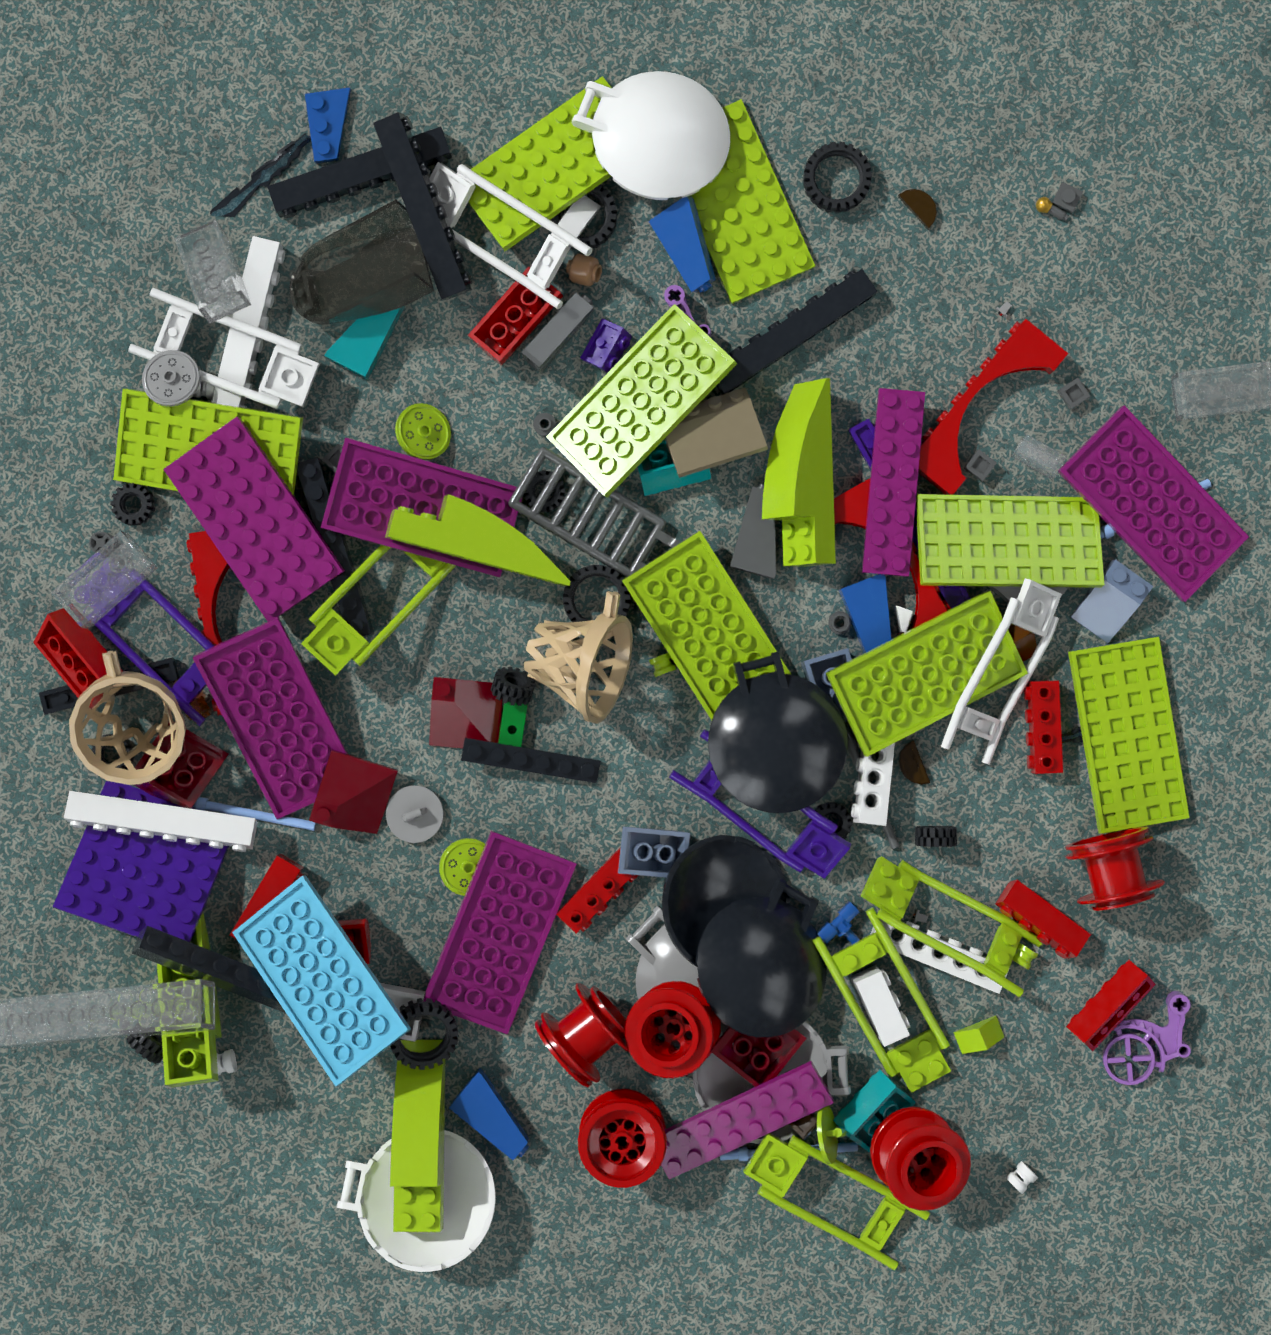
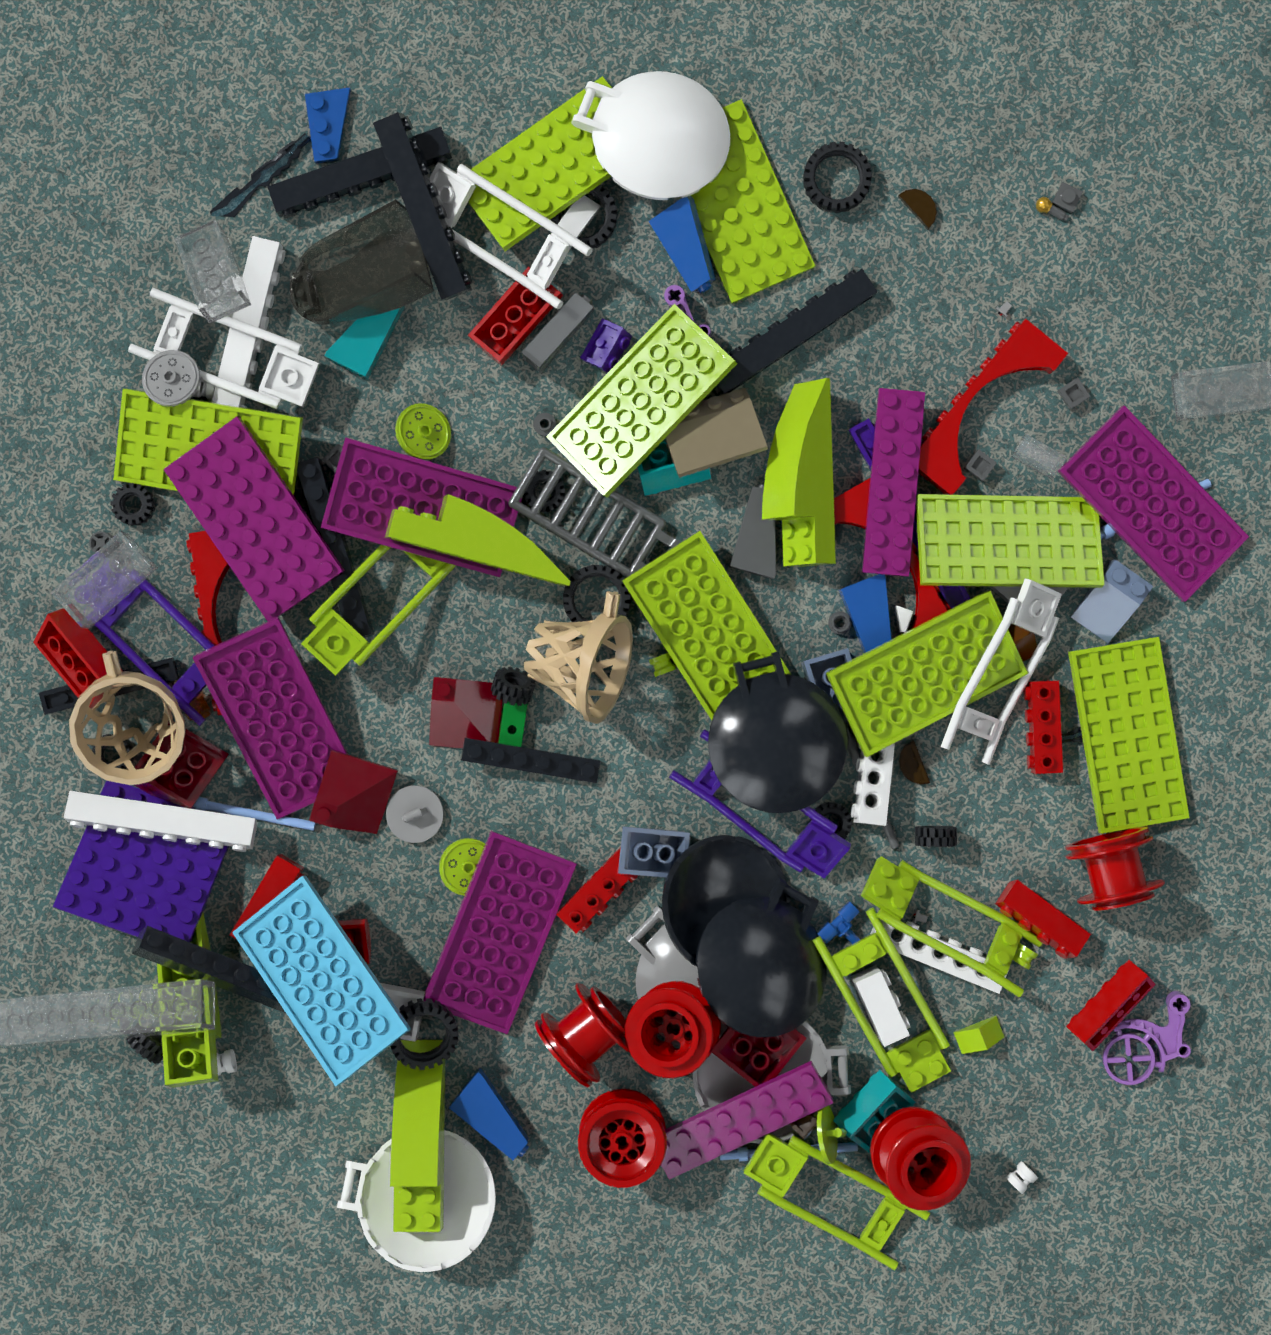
medium nougat head [566,254,602,286] -> none

